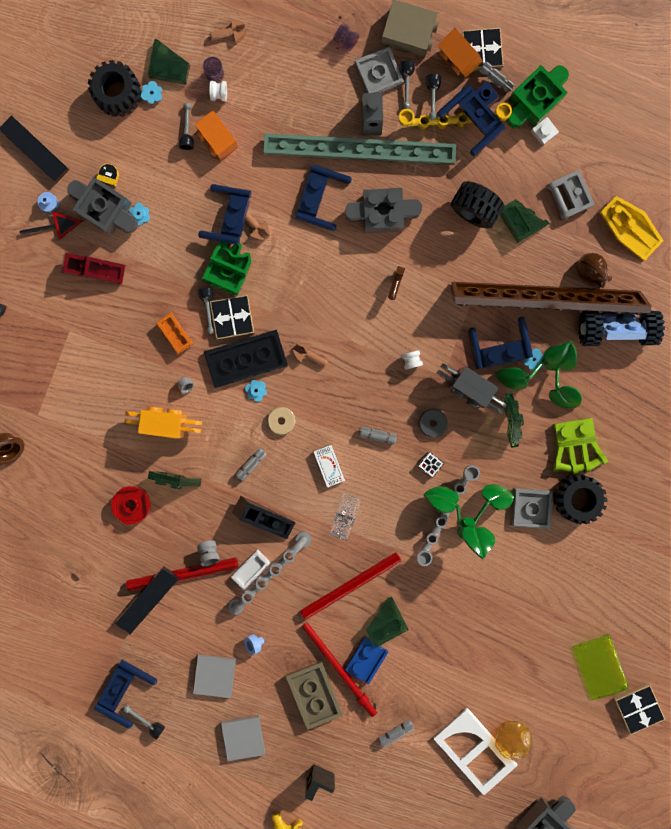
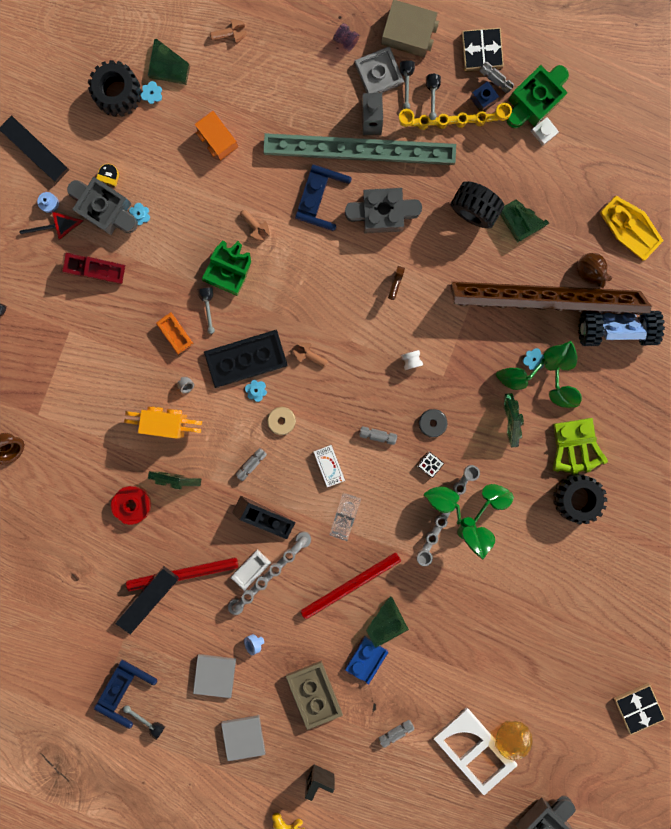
black hinge [178,103,194,150] -> none
light grey wheel [197,541,220,566] -> none
dark blue plate [198,184,252,245] -> none
clear purple wheel [203,57,225,83] -> none
white wheel [210,81,227,102] -> none
black tile [210,295,255,340] -> none
red bar [301,622,377,717] -> none
dark grey brick [436,363,507,415] -> none
orange brick [437,28,483,78] -> none
dark blue plate [437,84,506,156] -> none
dark blue plate [468,317,533,369] -> none
light grey tile [511,488,553,529] -> none
light grey plate [546,170,595,220] -> none
clear neon green piece [573,634,629,700] -> none

